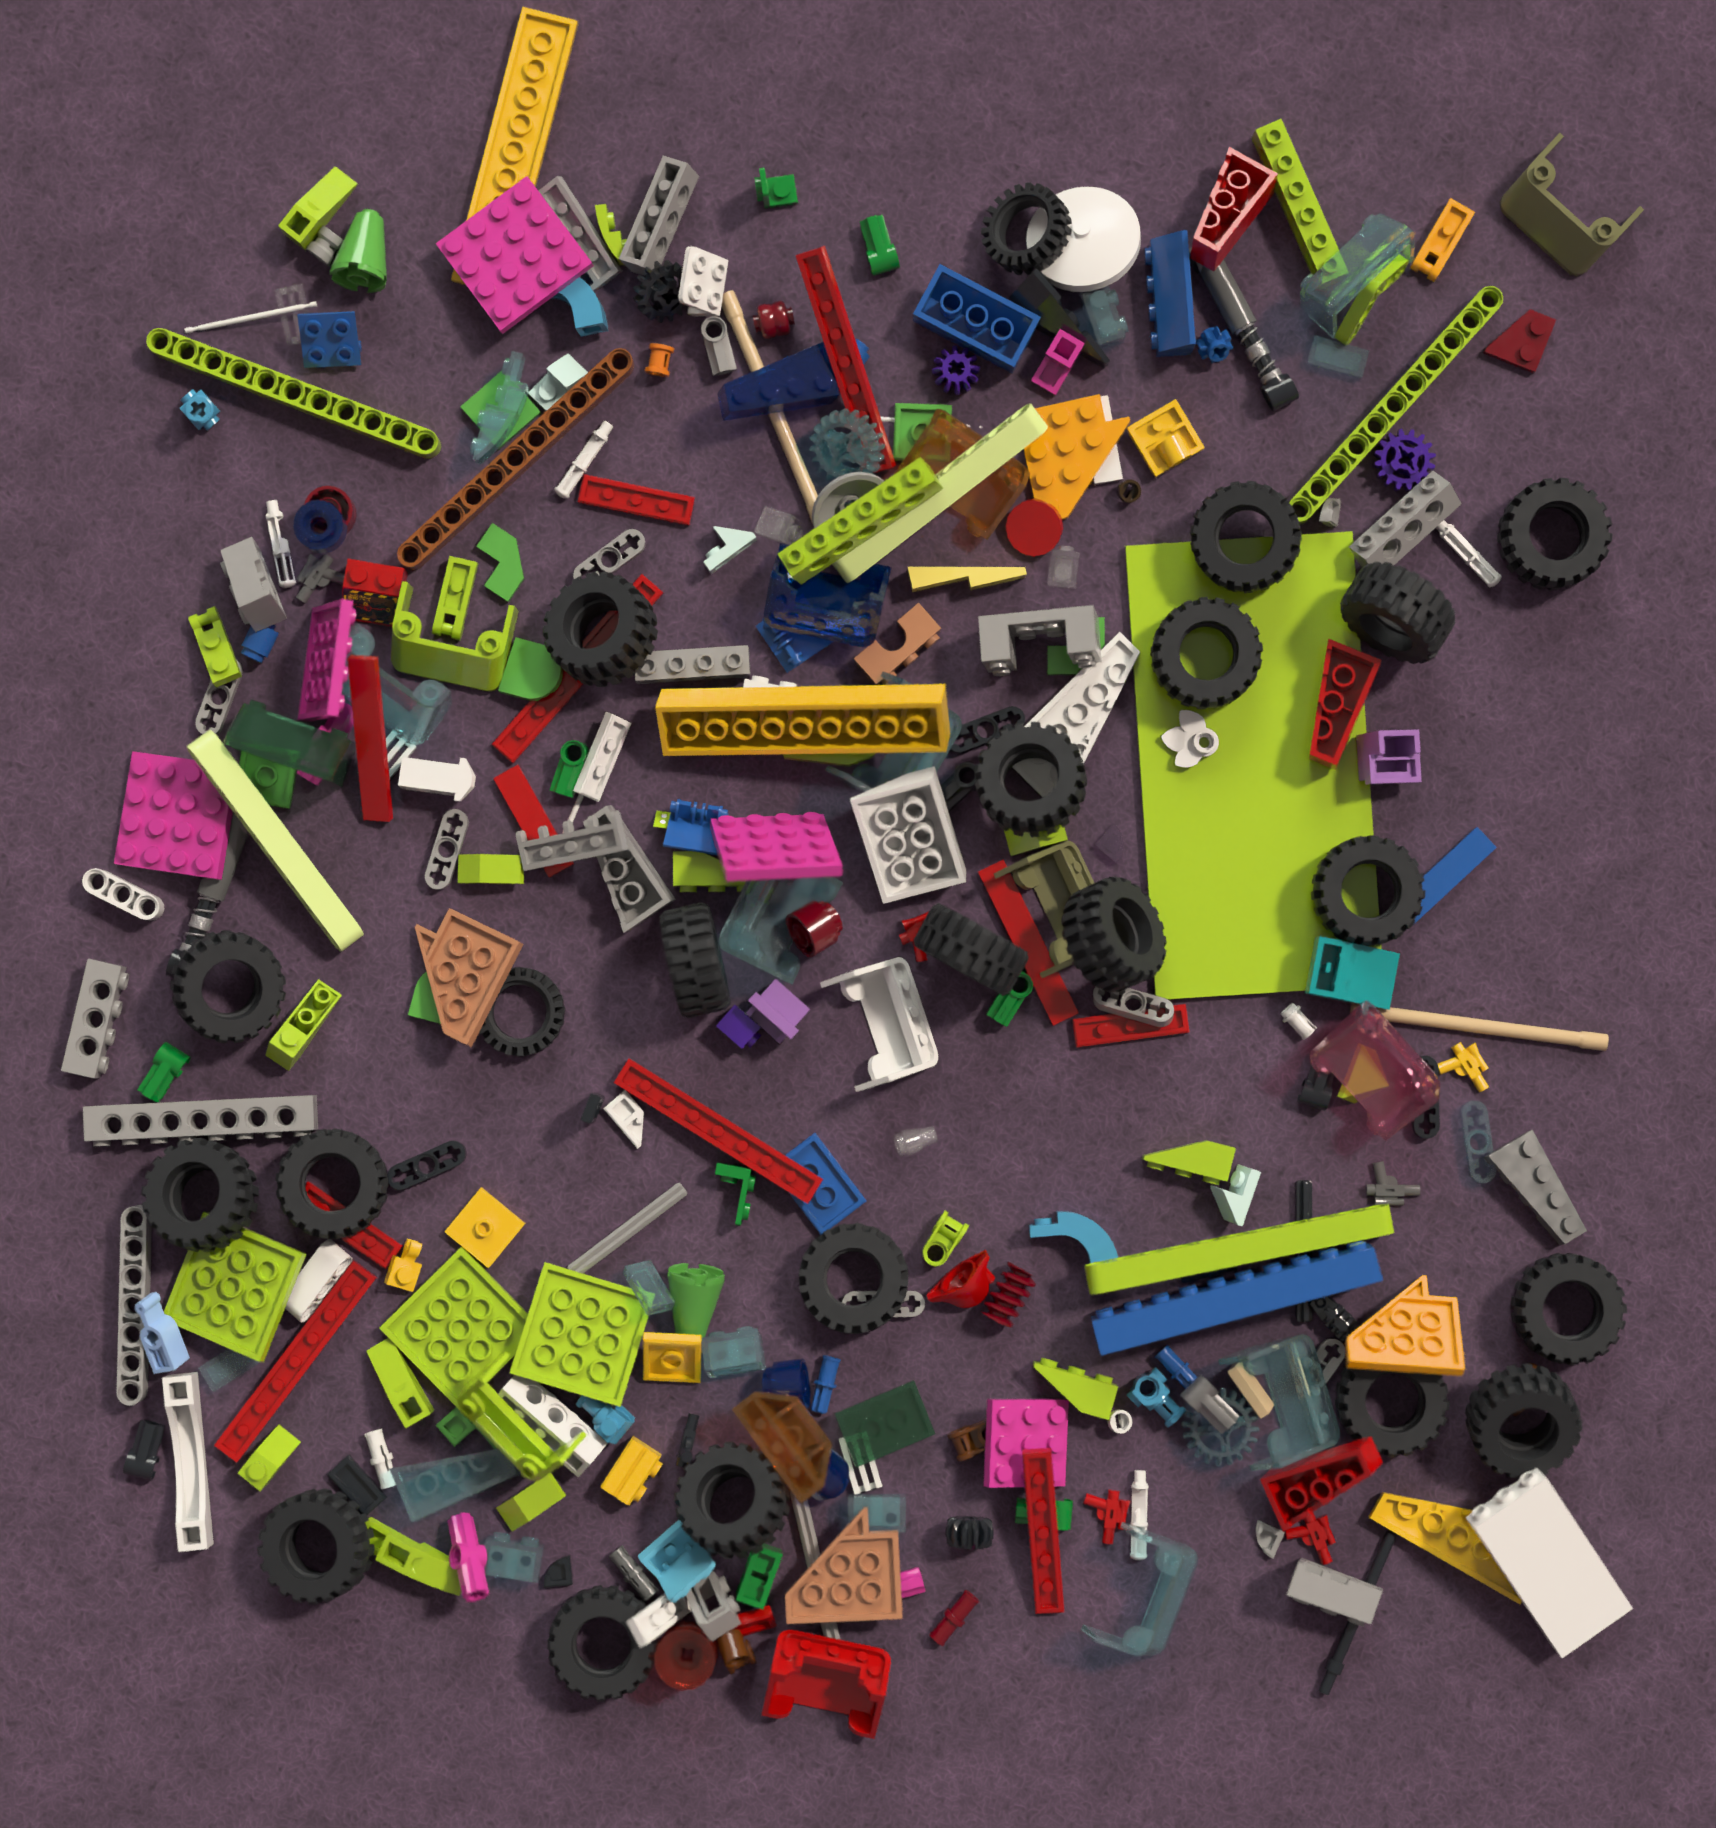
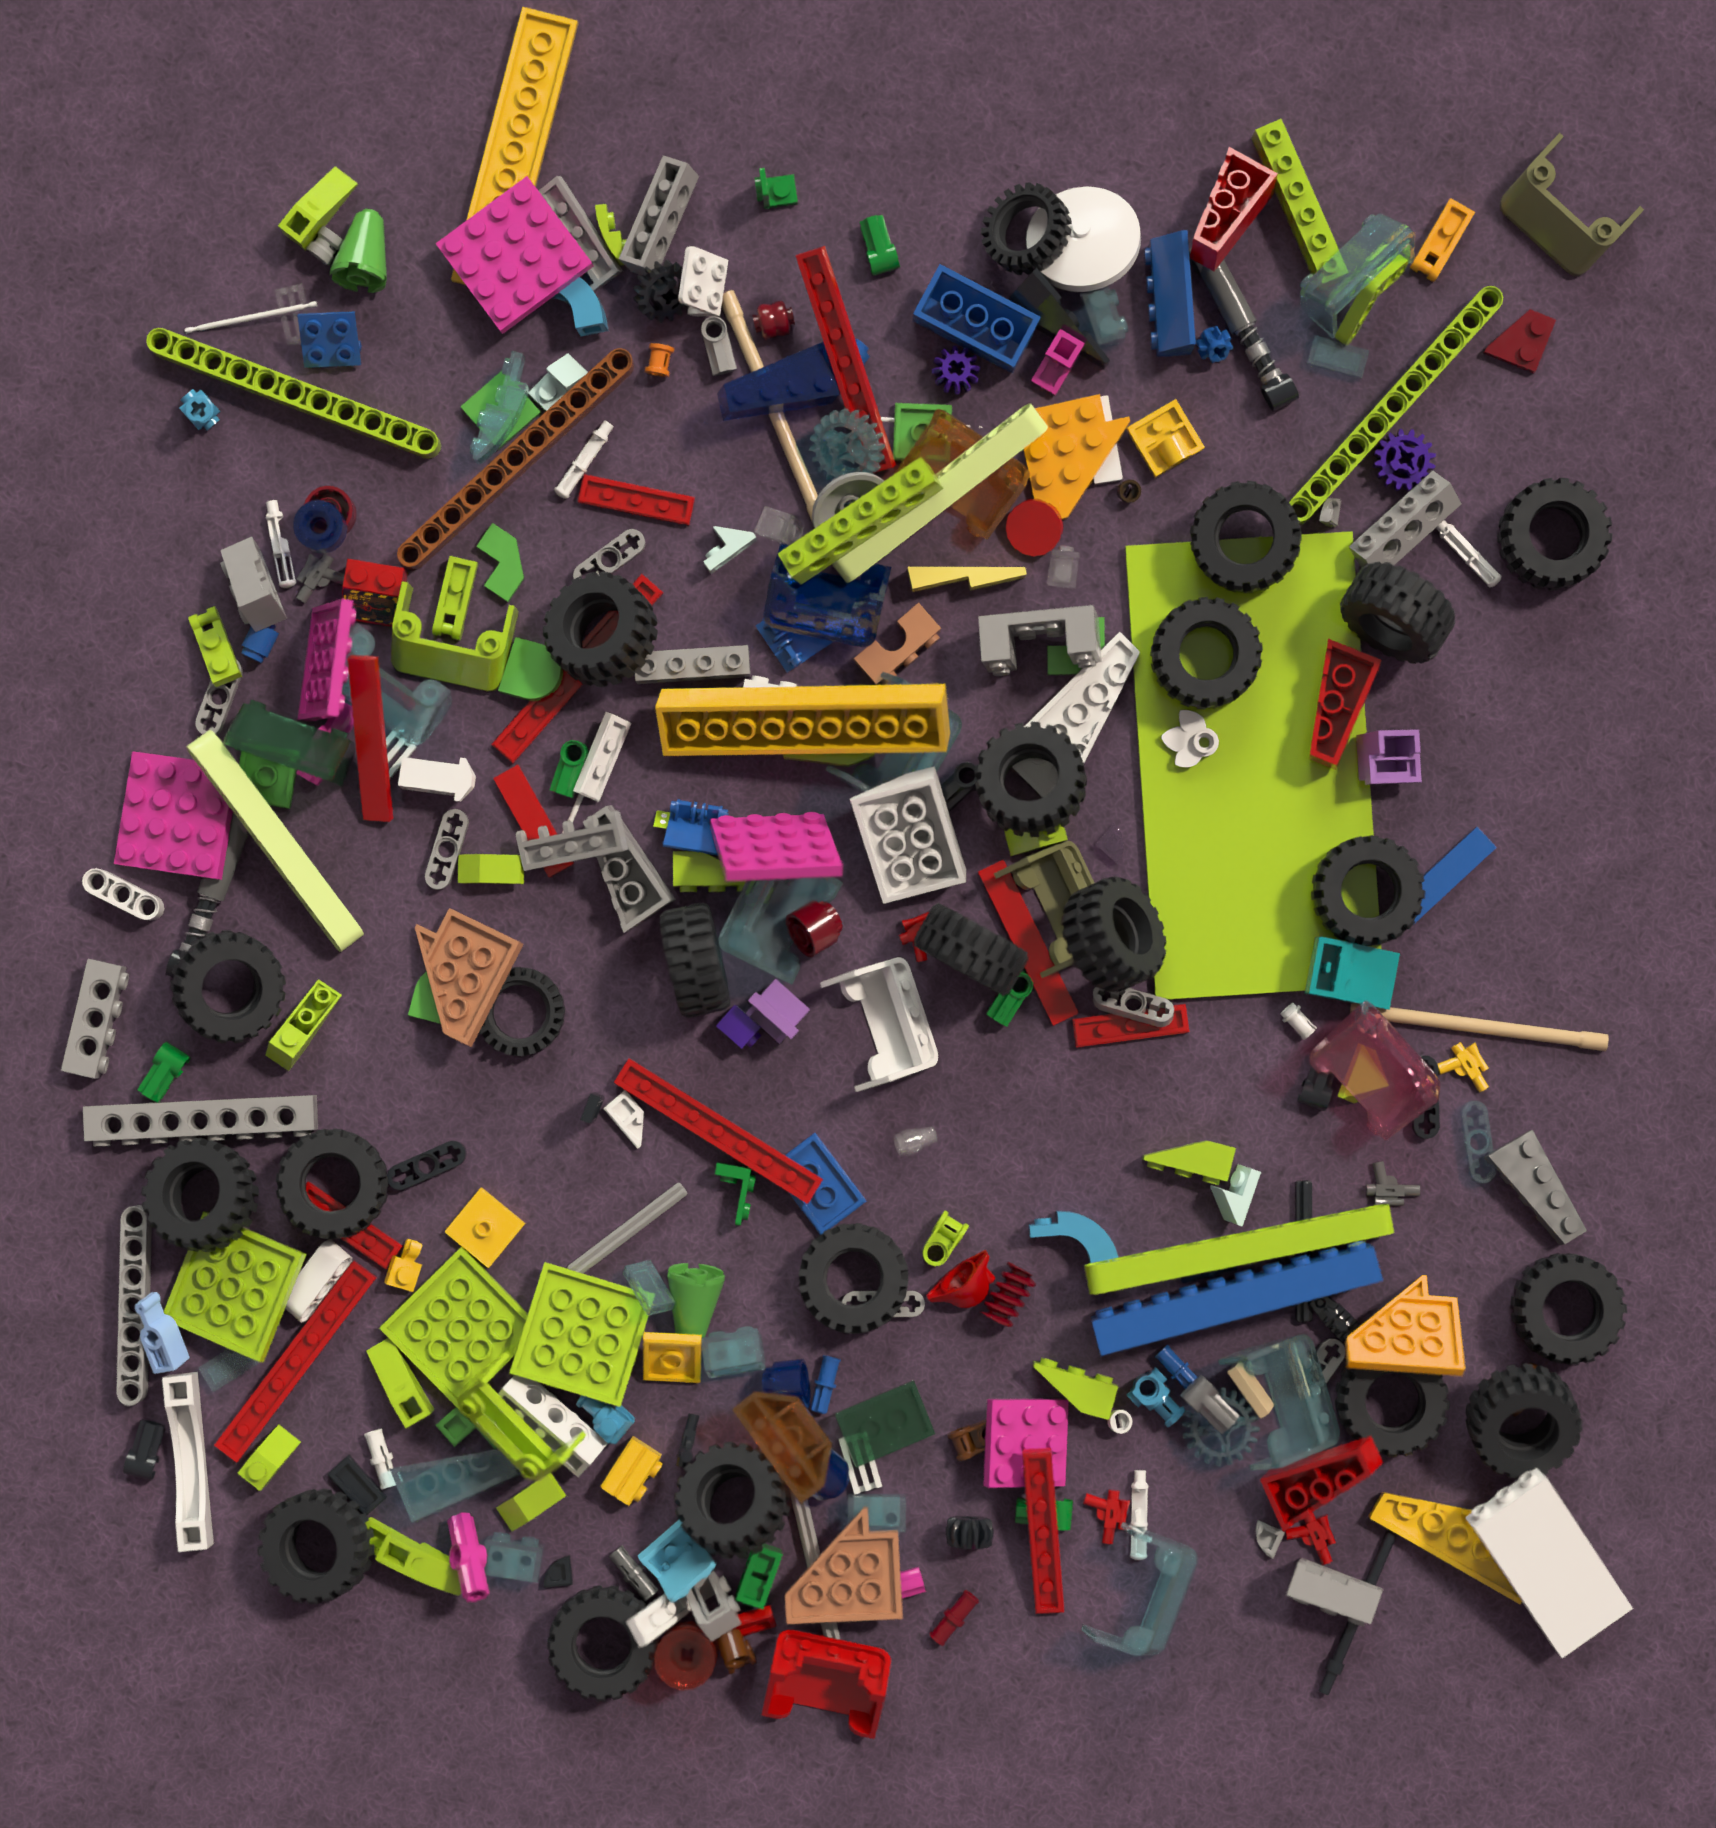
black beam [948,706,1025,753] -> none

